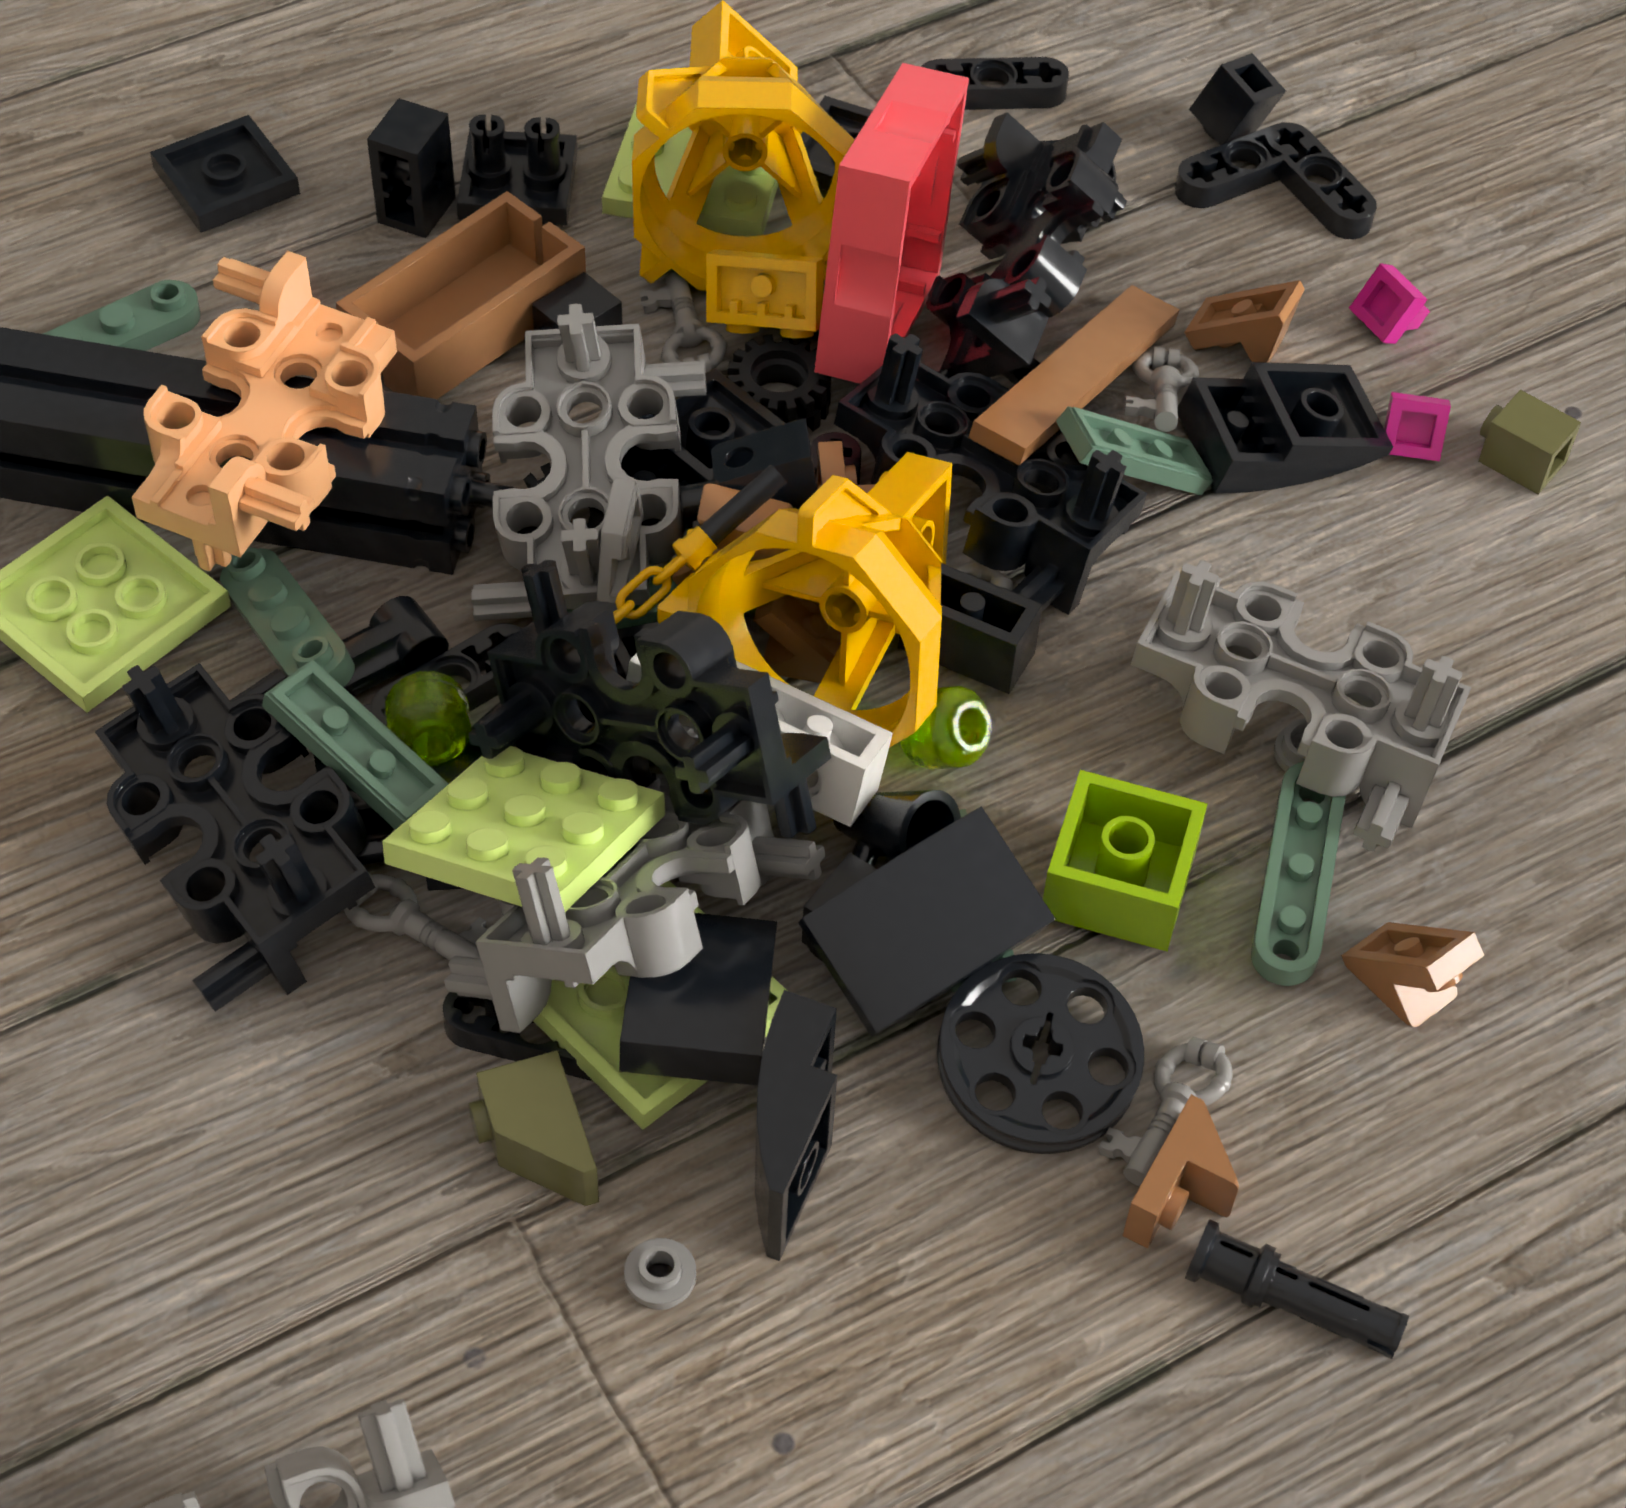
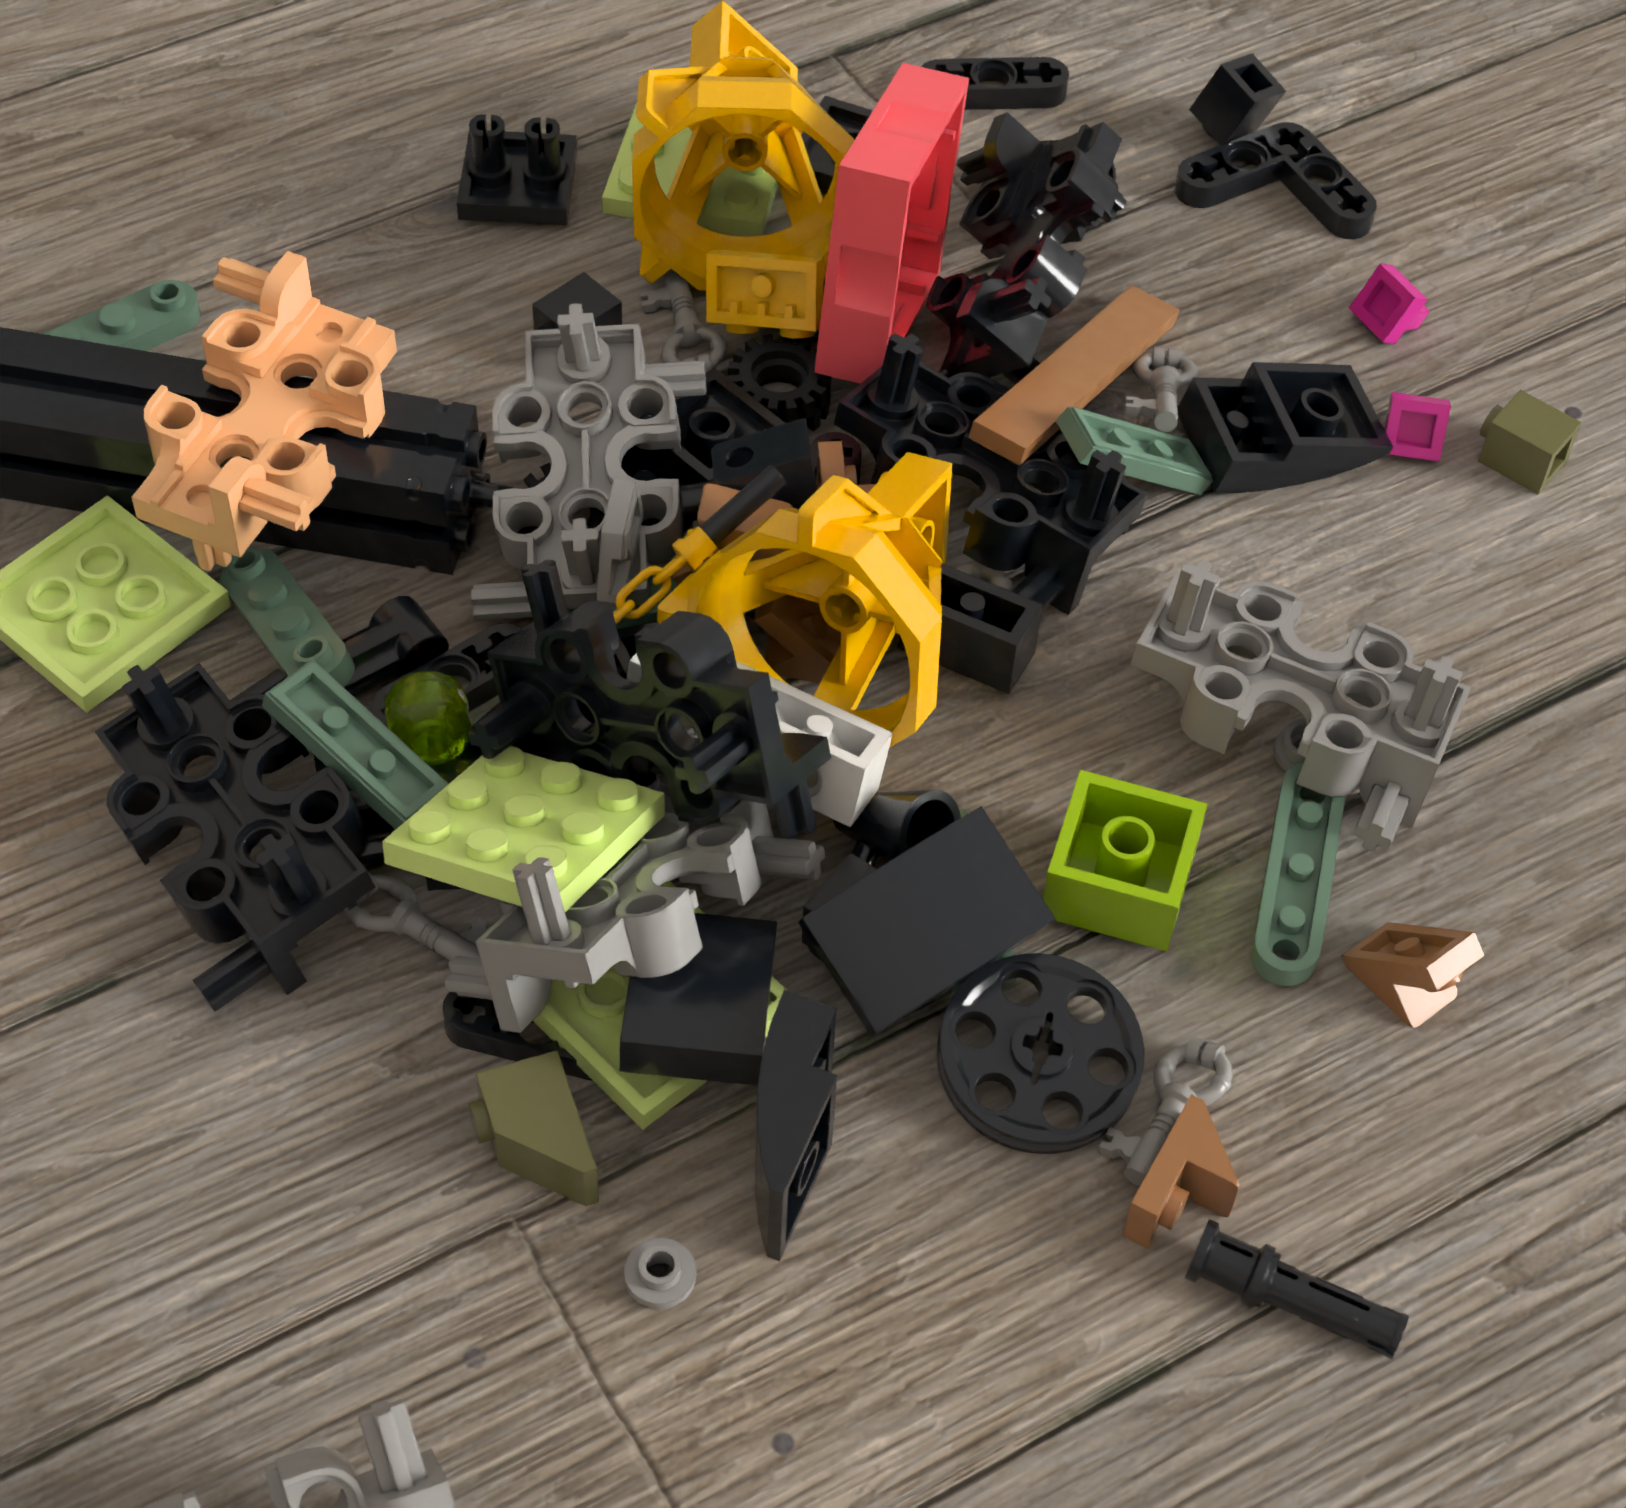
black plate [150,114,300,233] -> none
medium nougat piece [336,191,586,399] -> none
black brick [367,98,456,238] -> none
clear neon green head [899,686,992,769] -> none
medium nougat slope [1184,280,1305,363] -> none

